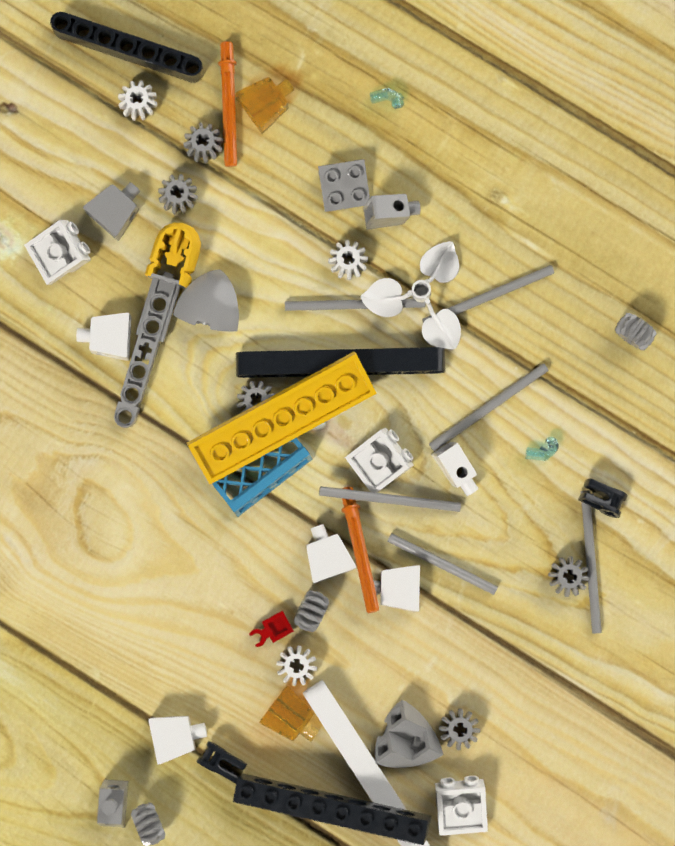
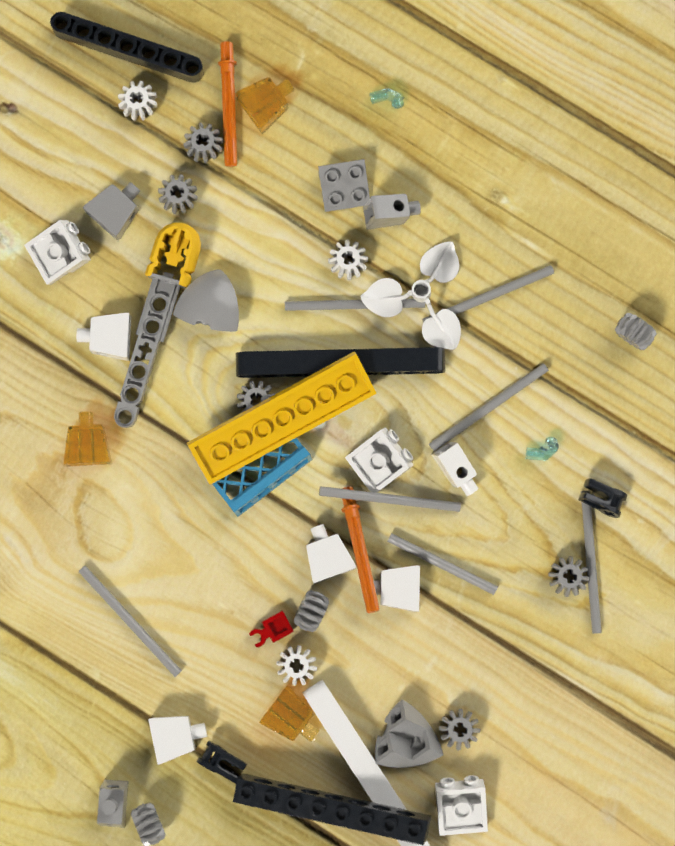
none -> clear yellow torso [64,412,112,467]
none -> light grey piece [79,565,182,677]

